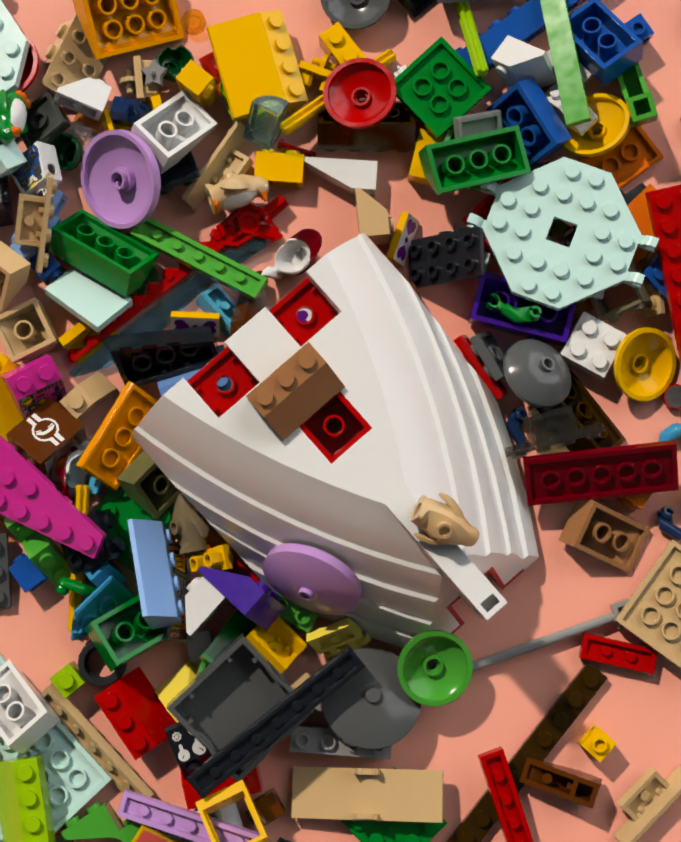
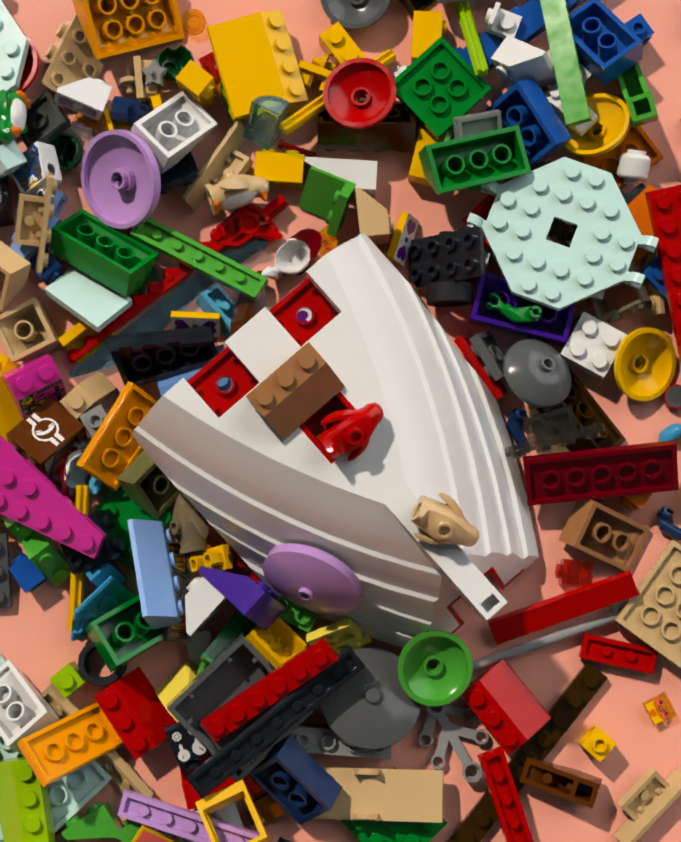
green arm [55,577,97,597] -> none
none -> light orange tile [17,702,124,788]
none -> light grey brick [80,404,109,438]
none -> red plate [200,636,340,743]
none -> dark blue slope [248,735,343,825]
none -> bright green bracket [299,166,356,237]
none -> red animal [317,402,384,462]
none -> clear yellow tile [319,225,343,257]
none -> yellow brick [411,10,447,63]
none -> light grey plant [418,704,489,783]
none -> black tyre [426,281,473,307]
none -> red slope [461,658,551,755]
none -> white bracket [484,2,522,39]
none -> red tile [488,570,639,645]
none -> clear red brick [555,559,594,586]
none -> white head [617,149,651,186]
none -> clear yellow tile [642,692,677,726]

